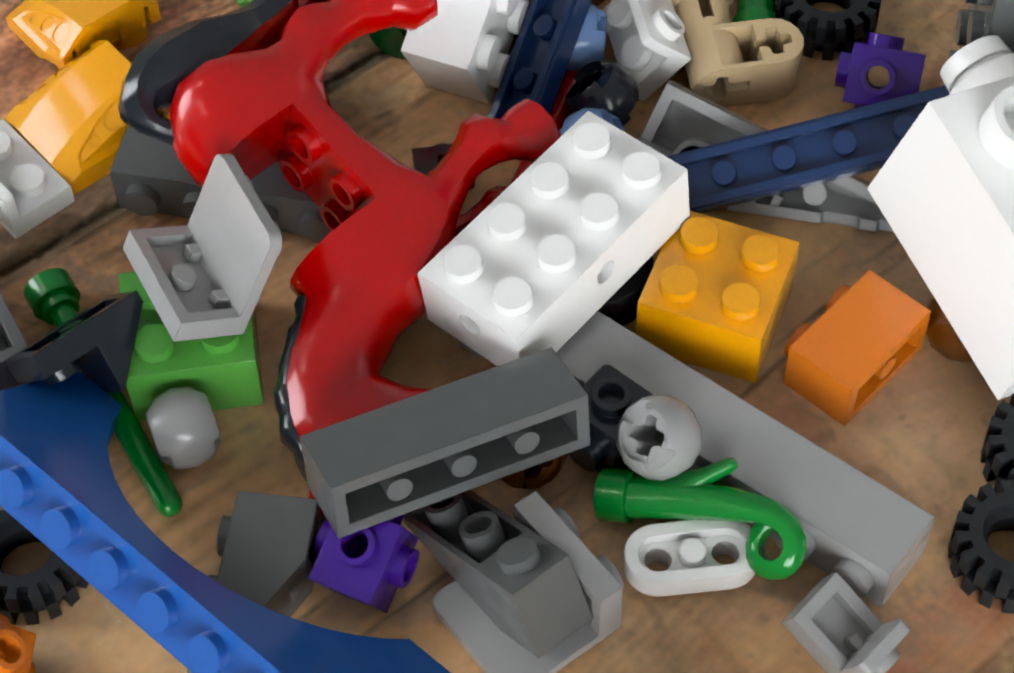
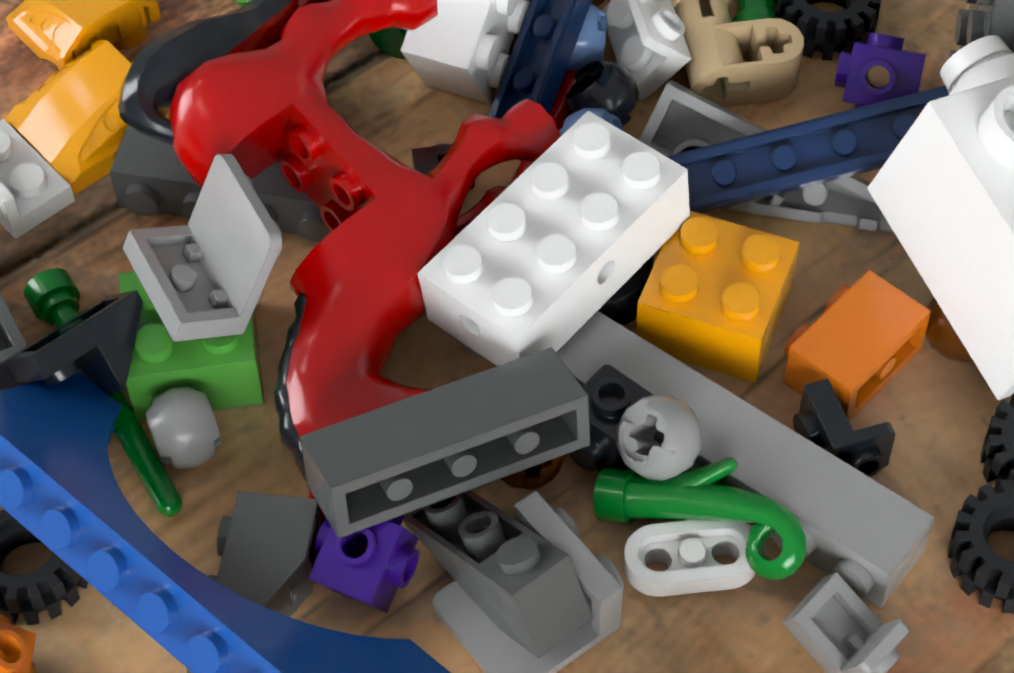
none -> black bracket [793,379,896,477]

